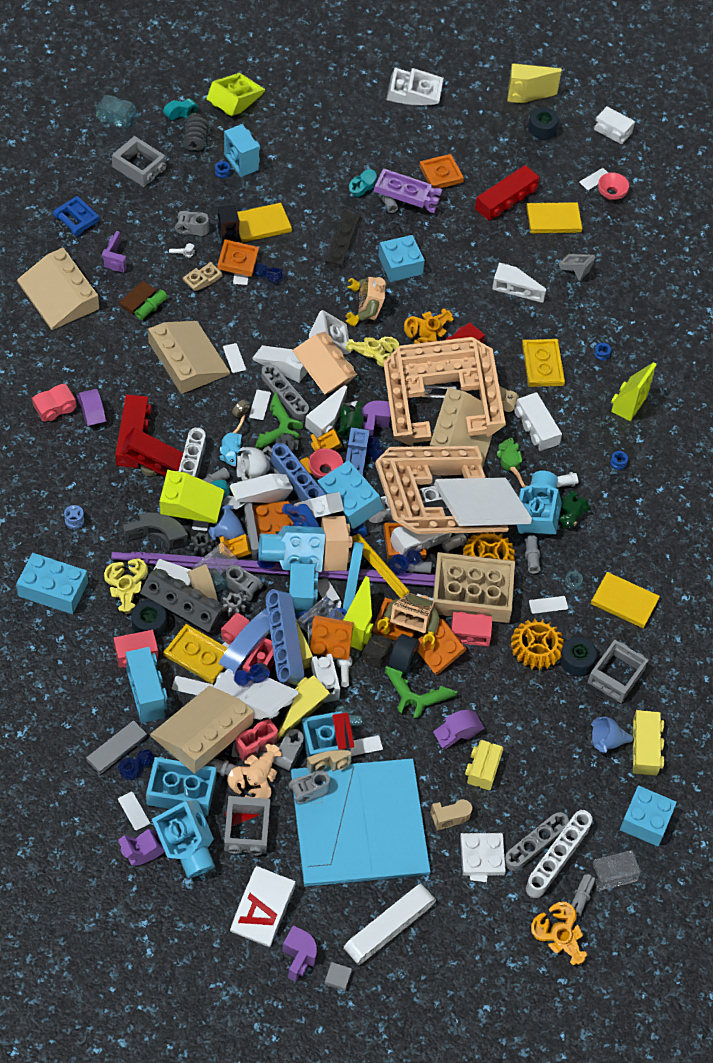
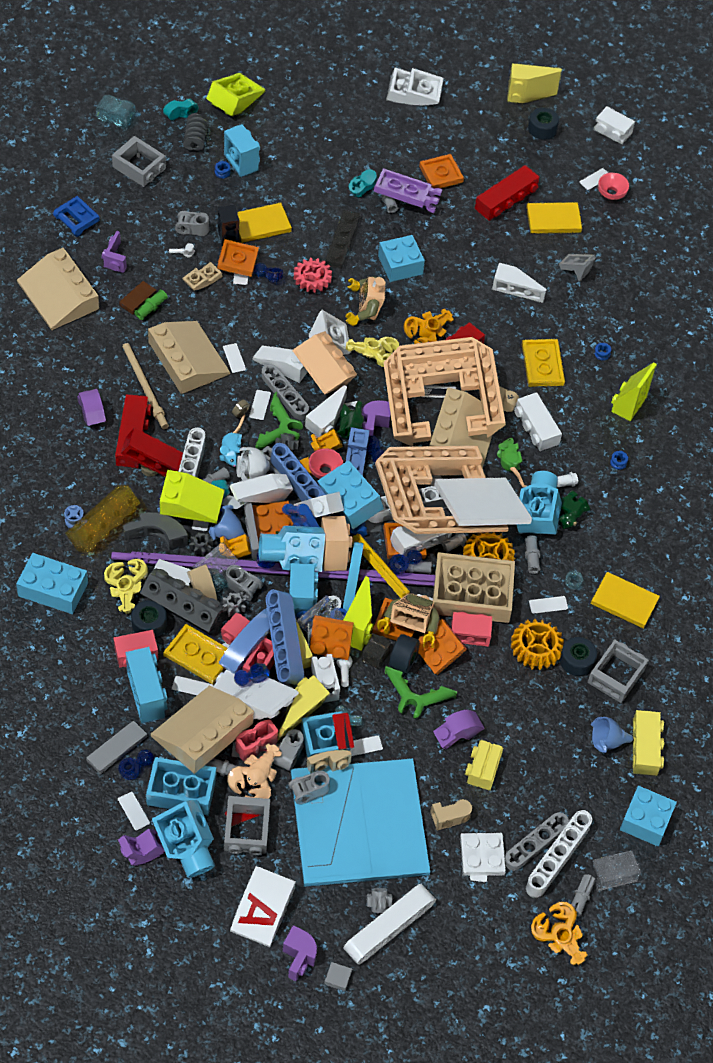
coral brick [32,383,77,422] -> none
white sticker [317,578,340,603] -> none
none -> clear yellow brick [65,485,140,552]
none -> tan bar [123,343,169,429]
none -> coral gear [294,258,332,293]
none -> light grey gear [367,888,392,913]

